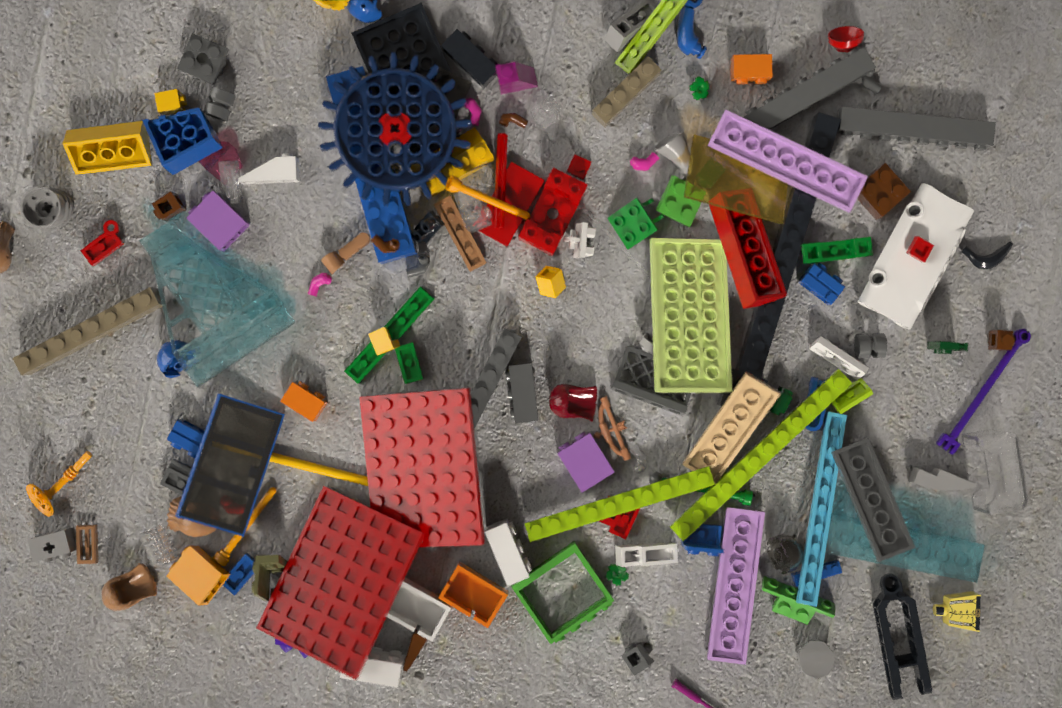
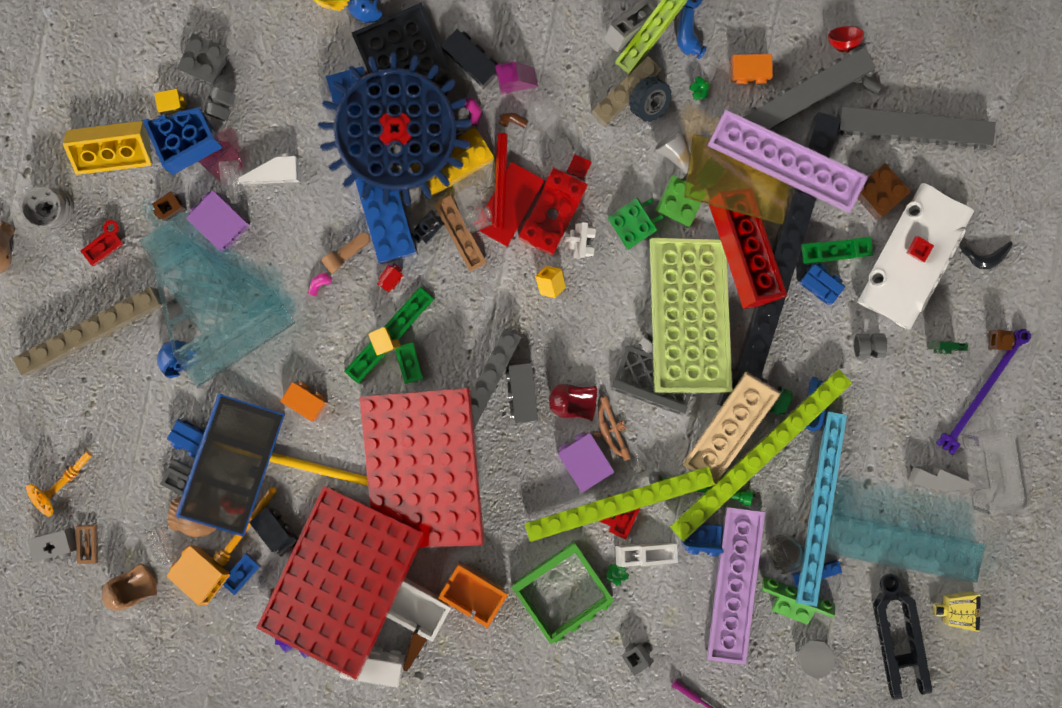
olive bracket [251,555,288,601] -> none
reddish brown arm [371,234,400,253] -> none
dark grey arm [406,253,430,278] -> none
light orange piece [445,175,530,219] -> none
white brick [485,518,531,586] -> none
dark pink arm [630,152,659,171] -> none
white plate [809,336,869,380] -> none
lime plate [831,378,873,414] -> none
dark grey plate [831,438,916,562] -> none
none -> black hinge [249,507,299,557]
none -> red brick [377,263,404,293]
none -> black wheel [629,76,672,122]

